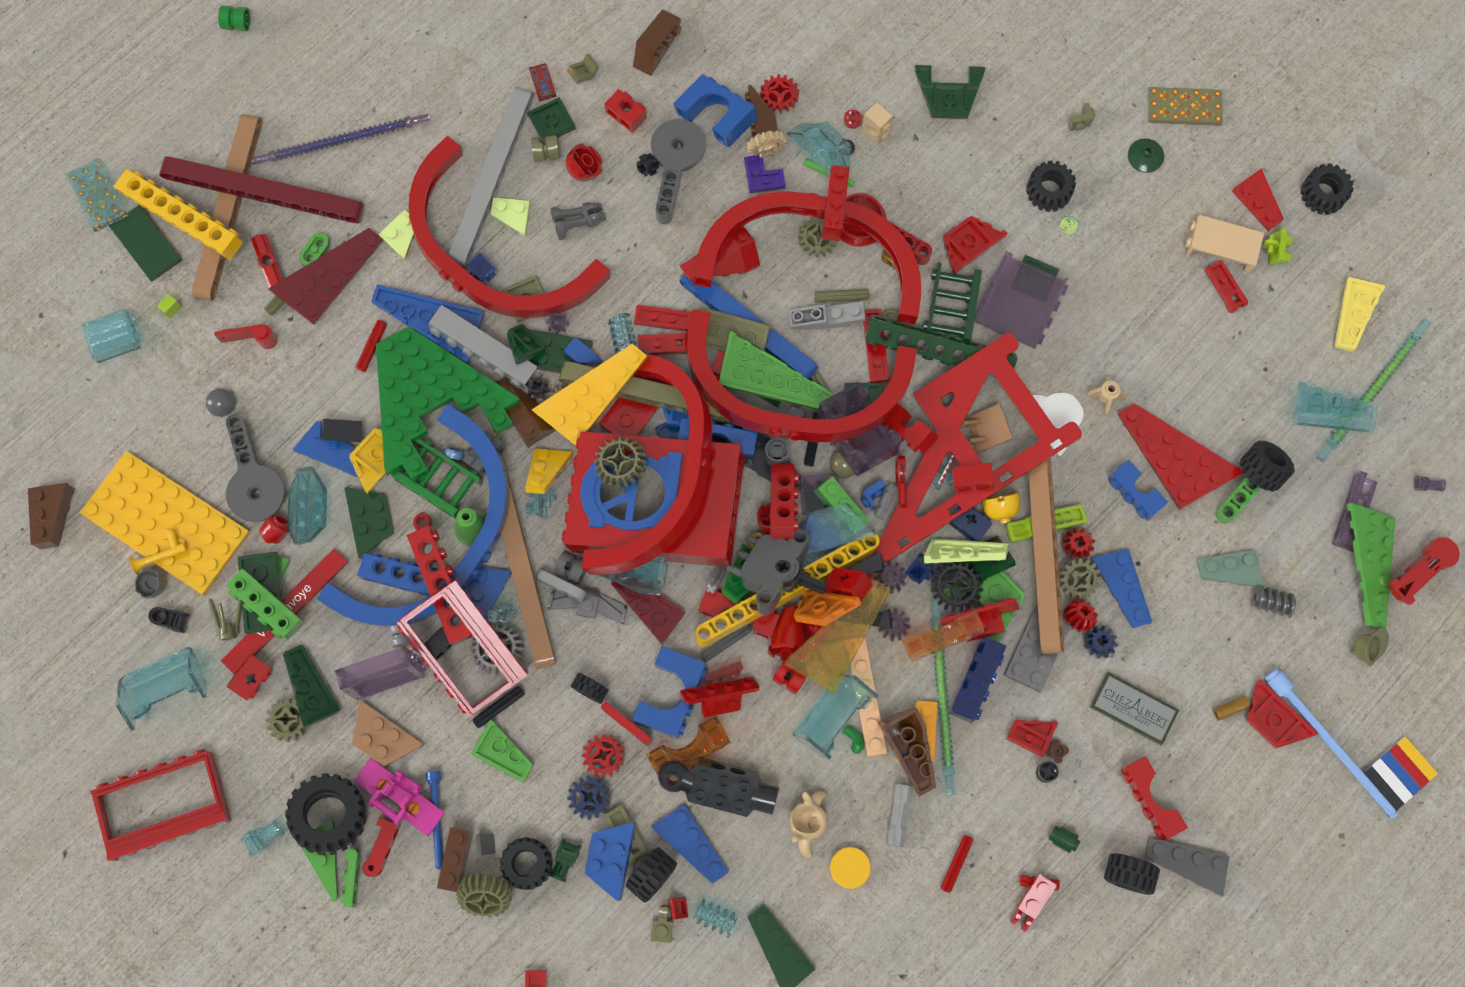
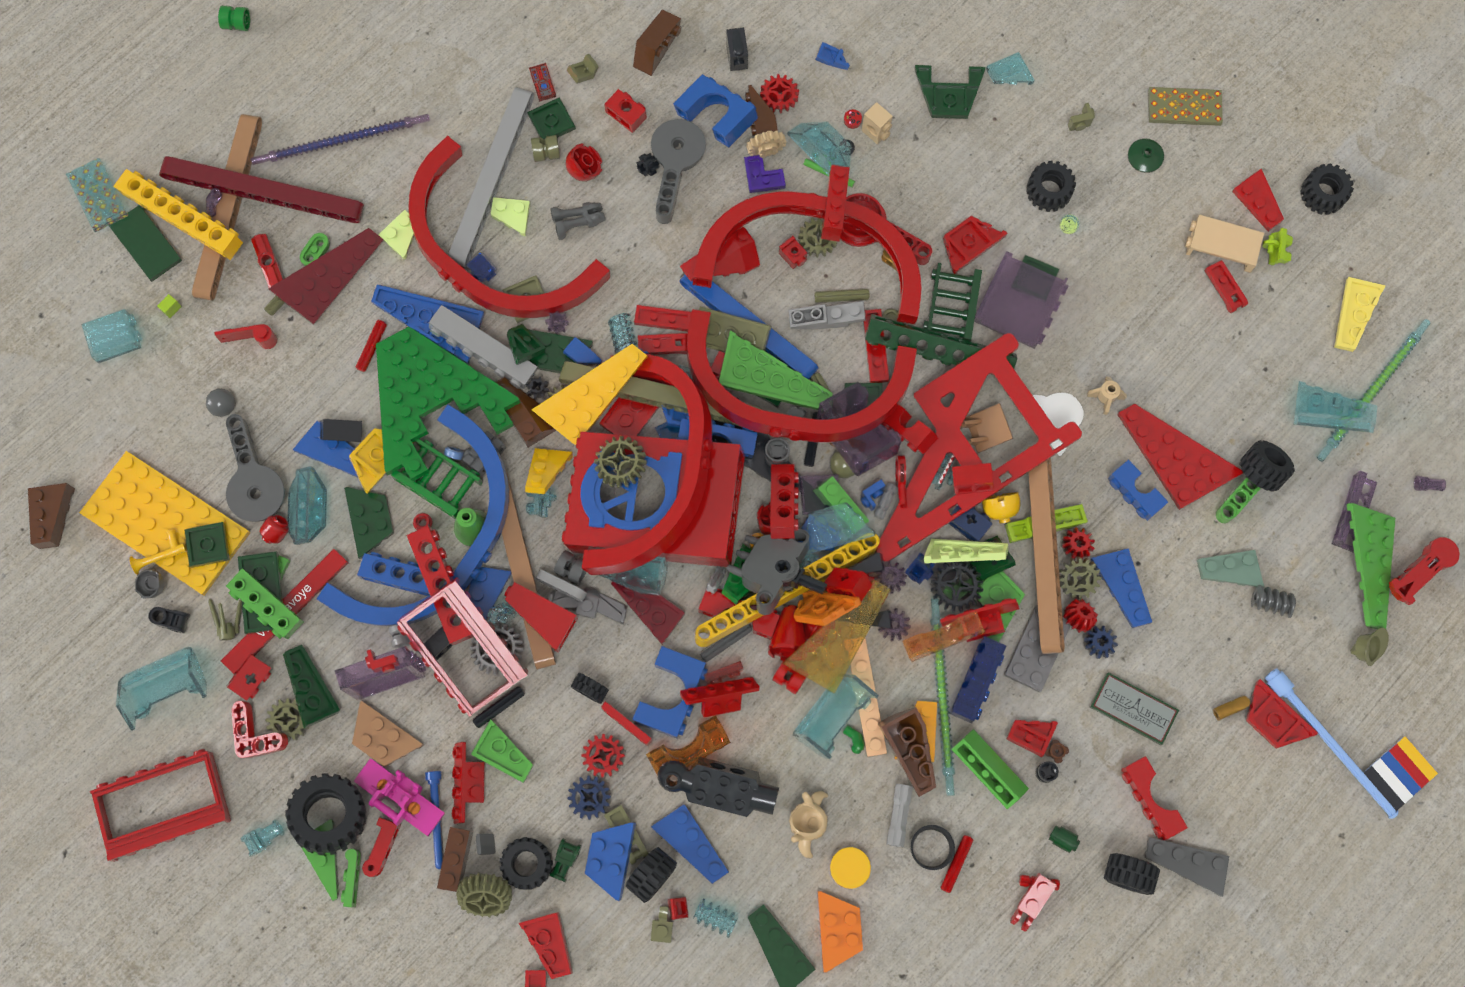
none -> dark green tile [184,522,230,568]
none -> arm [206,188,222,217]
none -> beam [231,701,288,758]
none -> red bracket [365,649,400,673]
none -> red bracket [451,742,484,824]
none -> red slope [504,582,578,653]
none -> red wing [519,912,573,979]
none -> black torso [726,27,748,71]
none -> red brick [779,236,808,269]
none -> blue slope [815,42,850,70]
none -> orange wing [818,891,863,972]
none -> black tyre [911,825,955,870]
none -> bright green brick [951,729,1029,809]
none -> clear light blue wing [986,52,1035,85]

